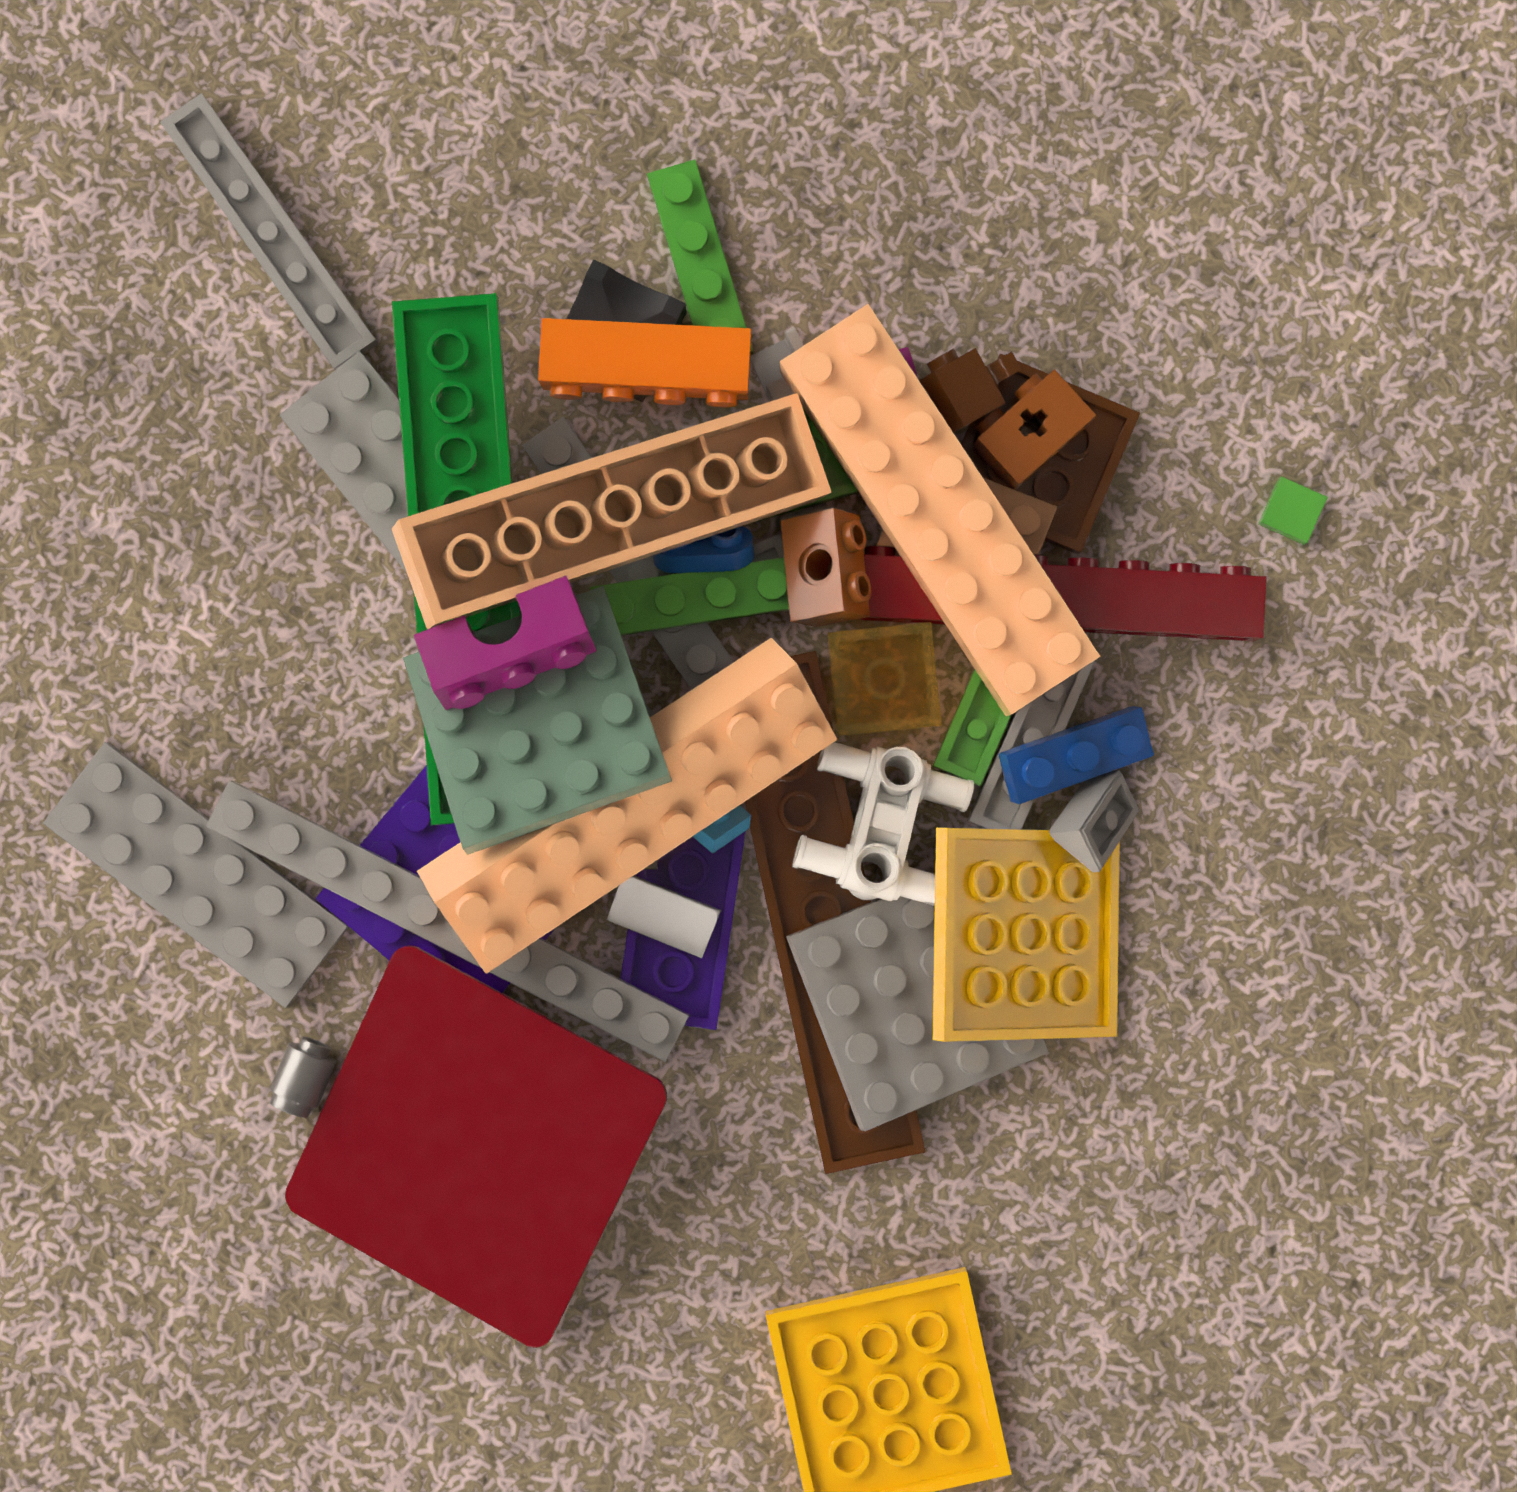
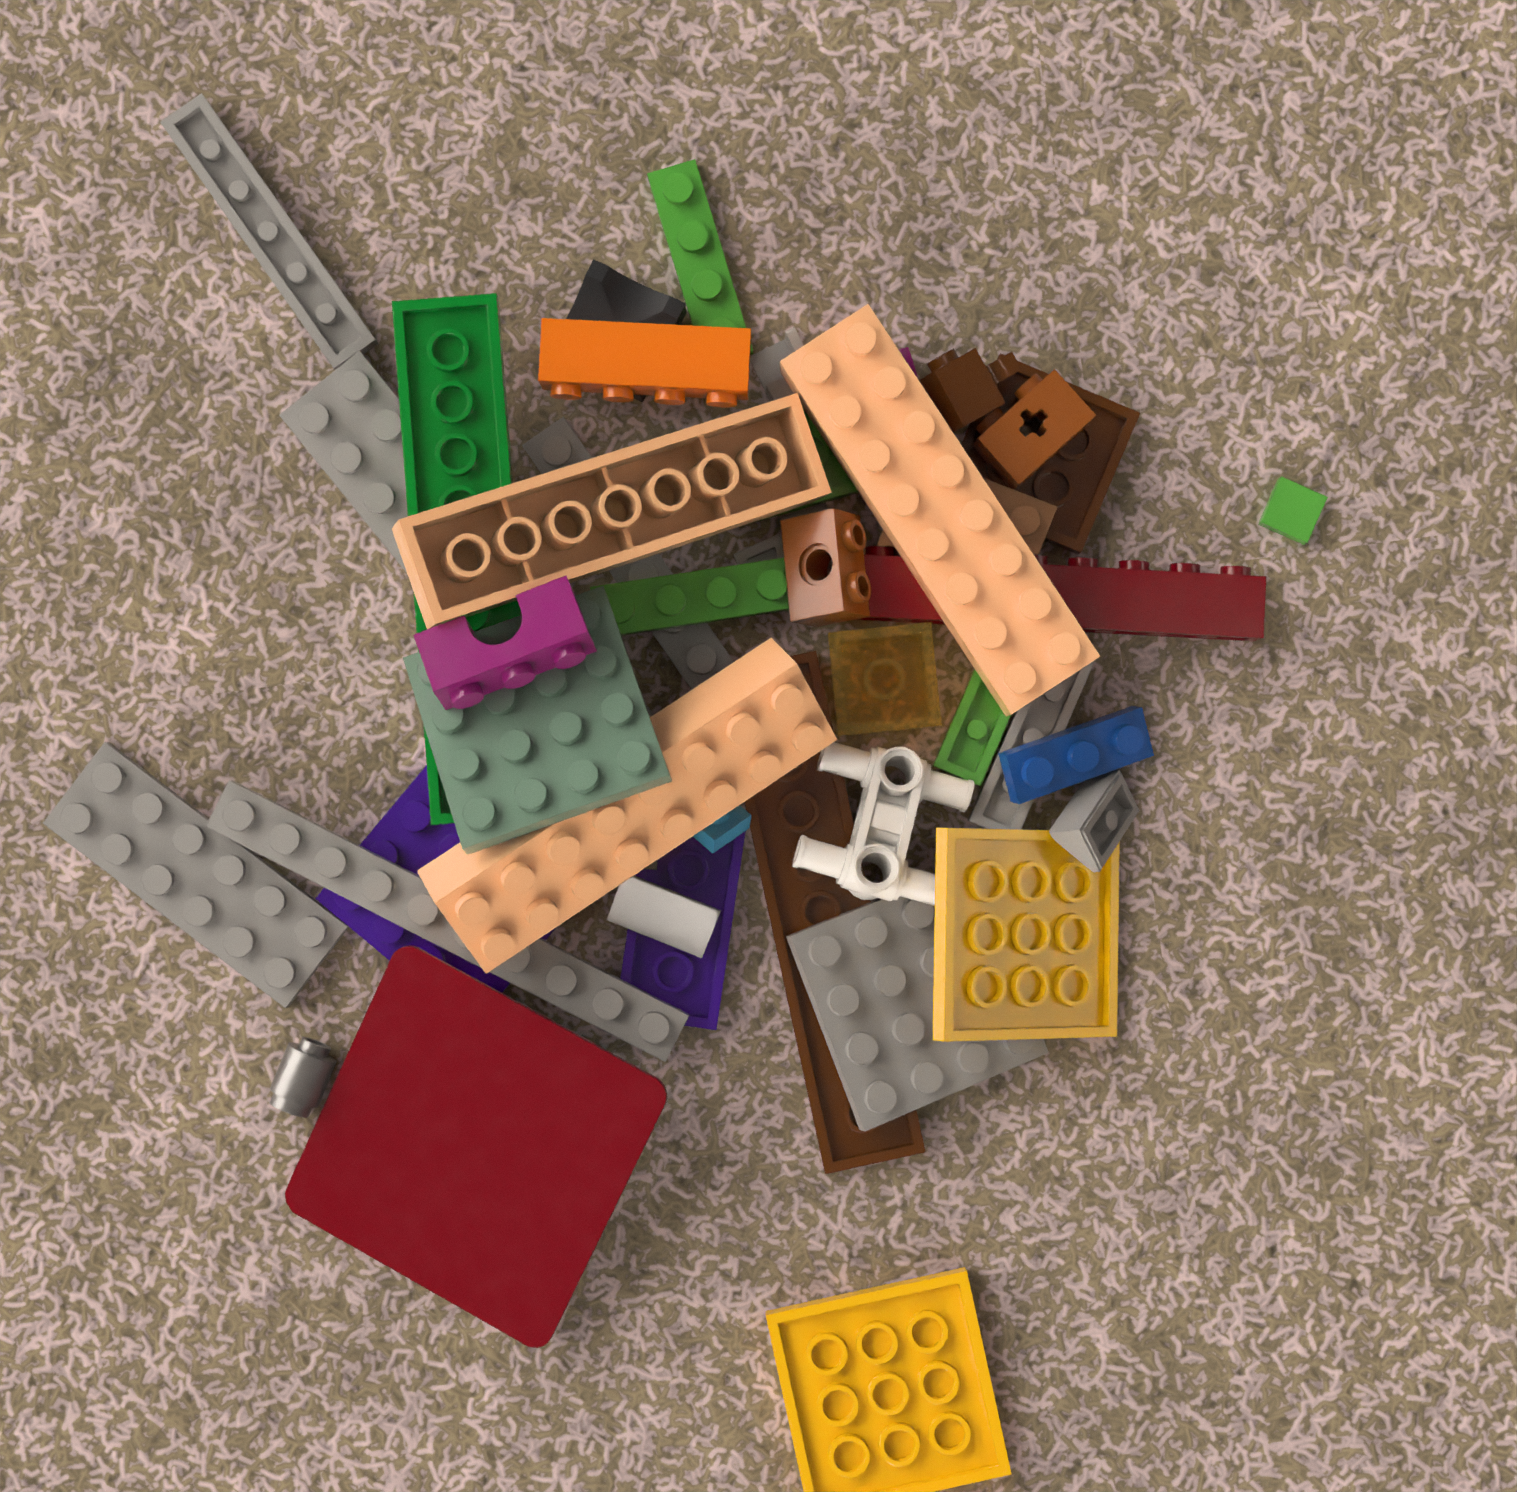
blue plate [653,526,755,573] -> none

